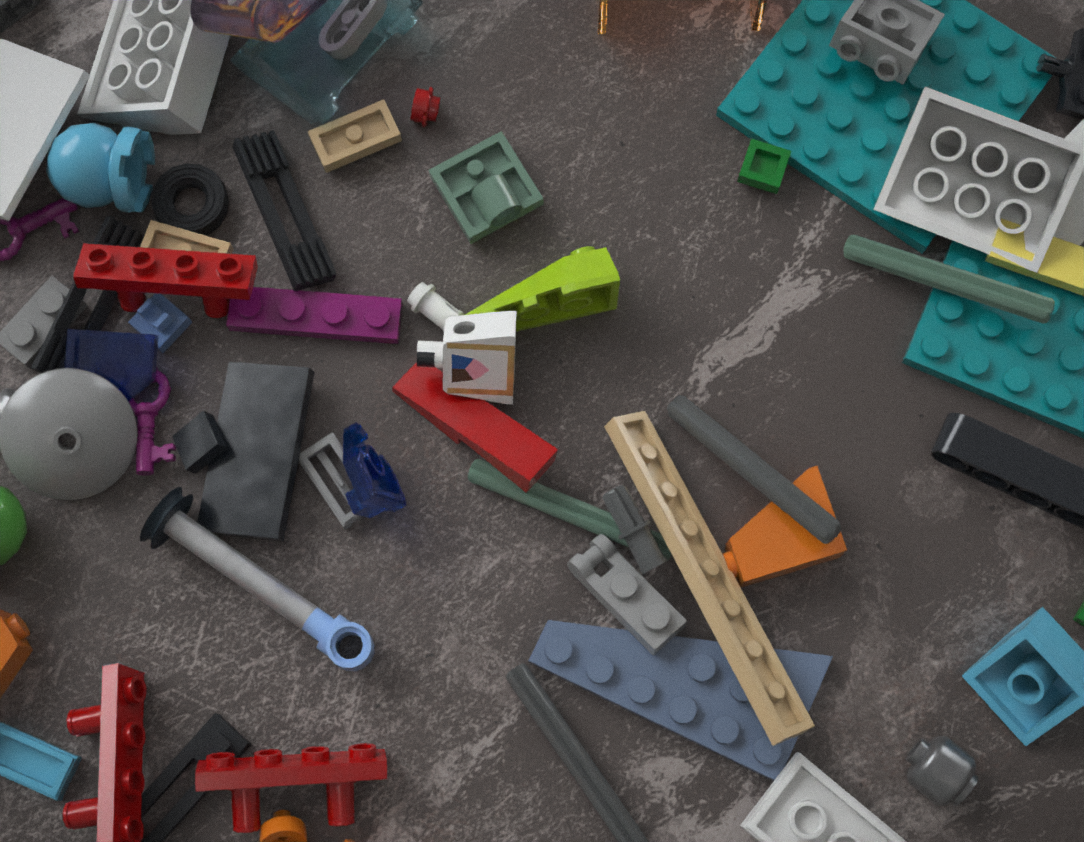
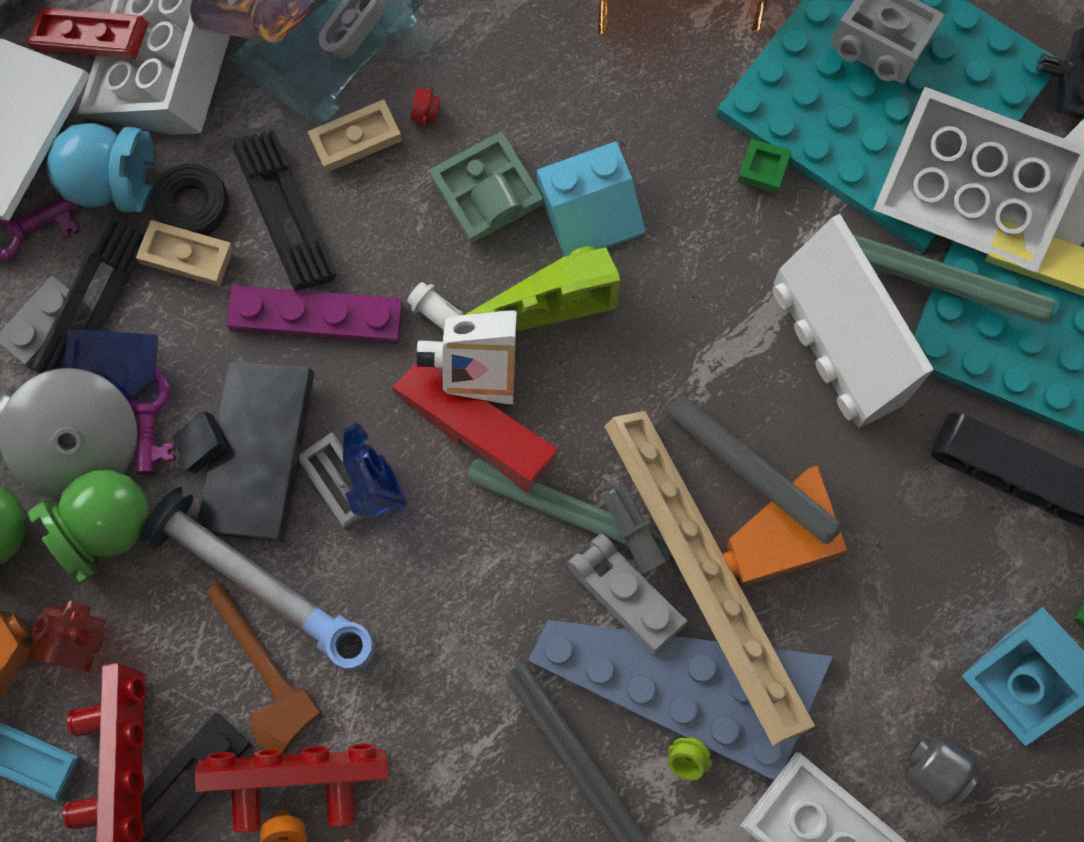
red plate [73,243,258,318] -> none
medium blue tile [128,293,192,353] -> none
none -> red tile [27,8,149,60]
none -> bright green tile [28,470,149,583]
none -> clear red brick [28,600,106,673]
none -> dark orange piece [206,582,322,755]
none -> medium azure slope [537,141,646,256]
none -> lime plate [668,737,712,781]
none -> white slope [773,214,934,429]

